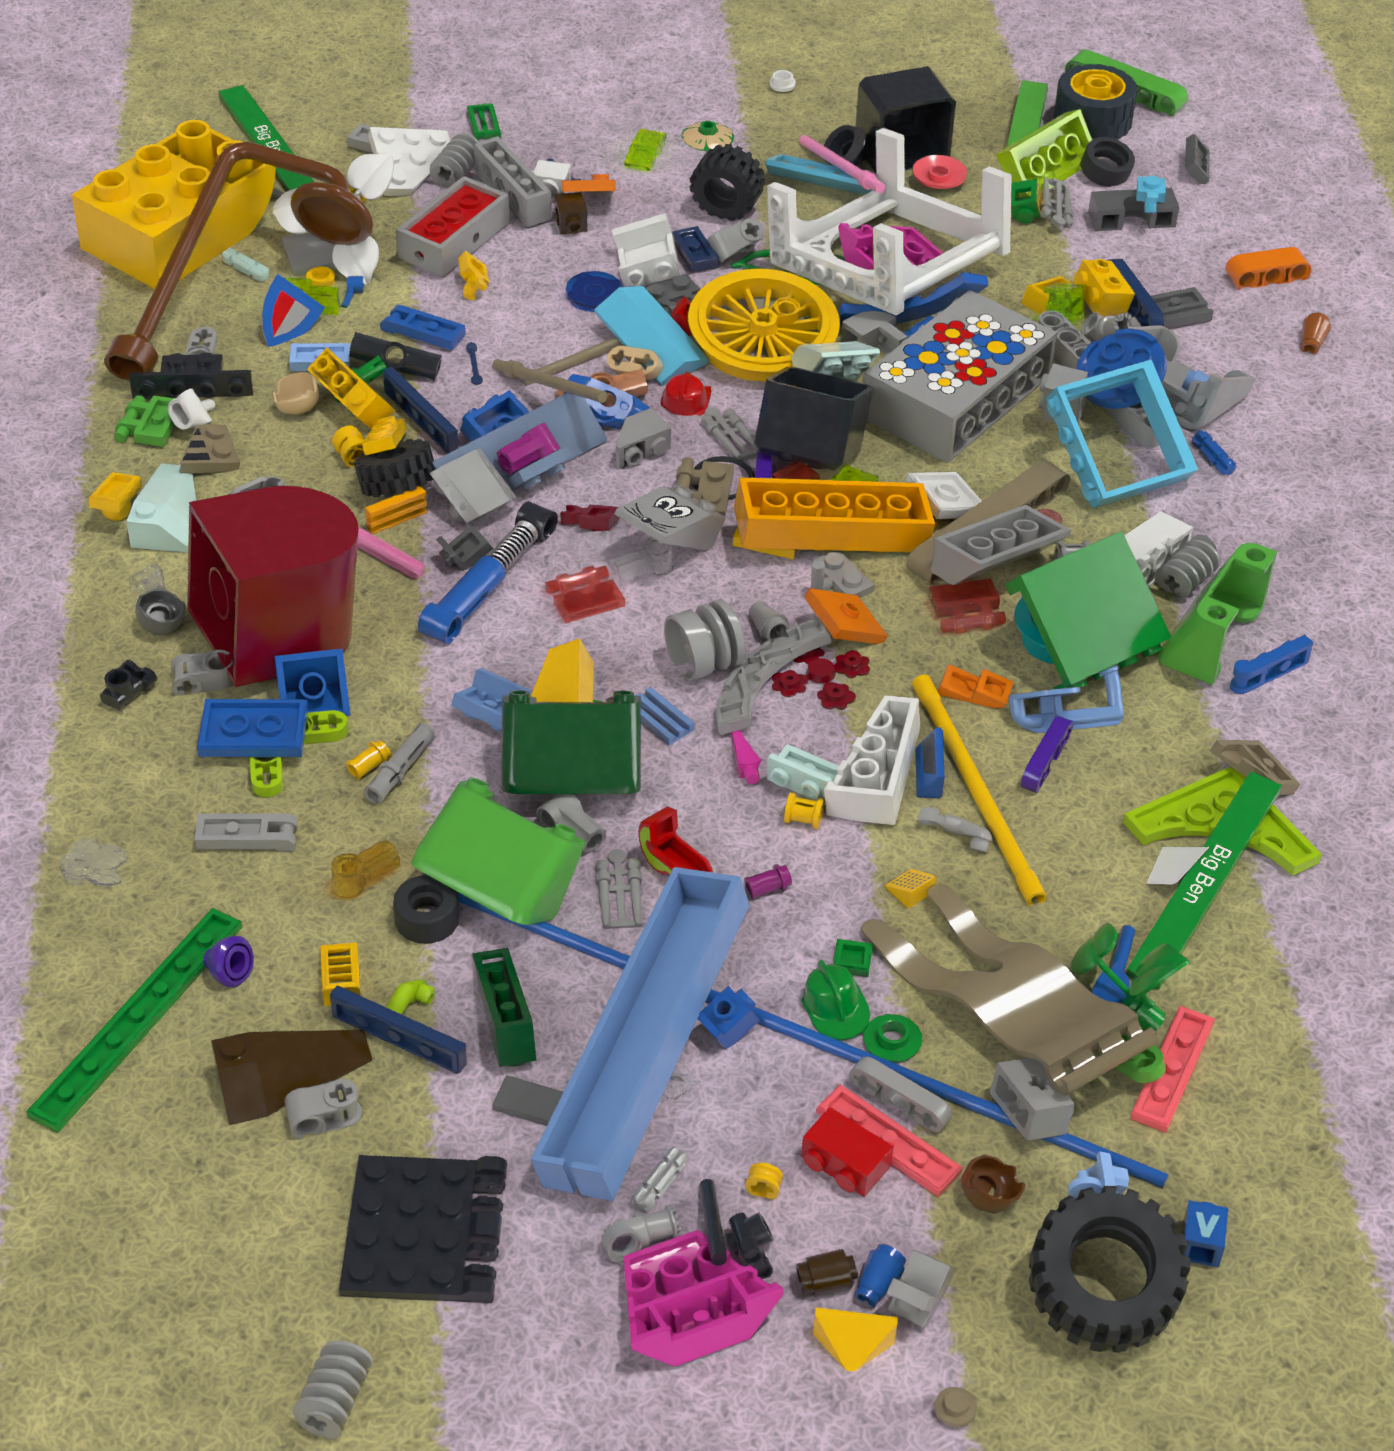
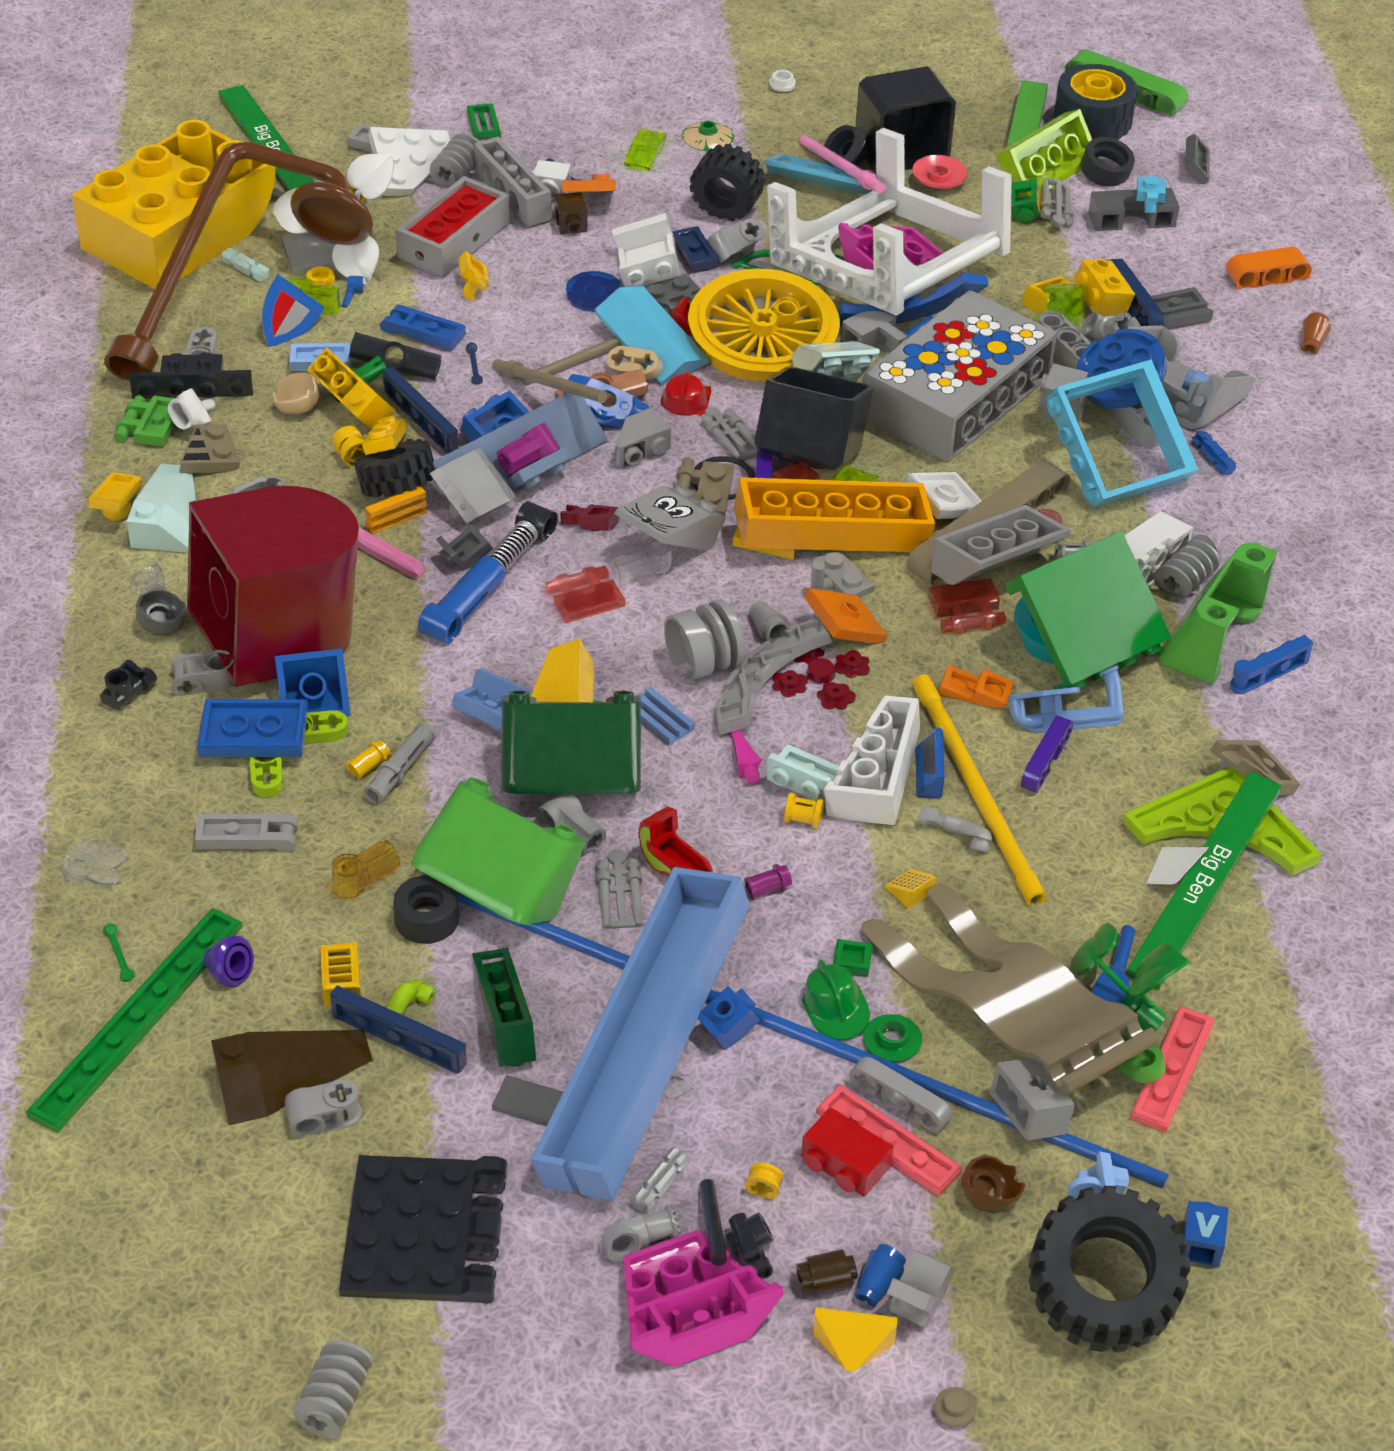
none -> green hinge [103,923,135,982]

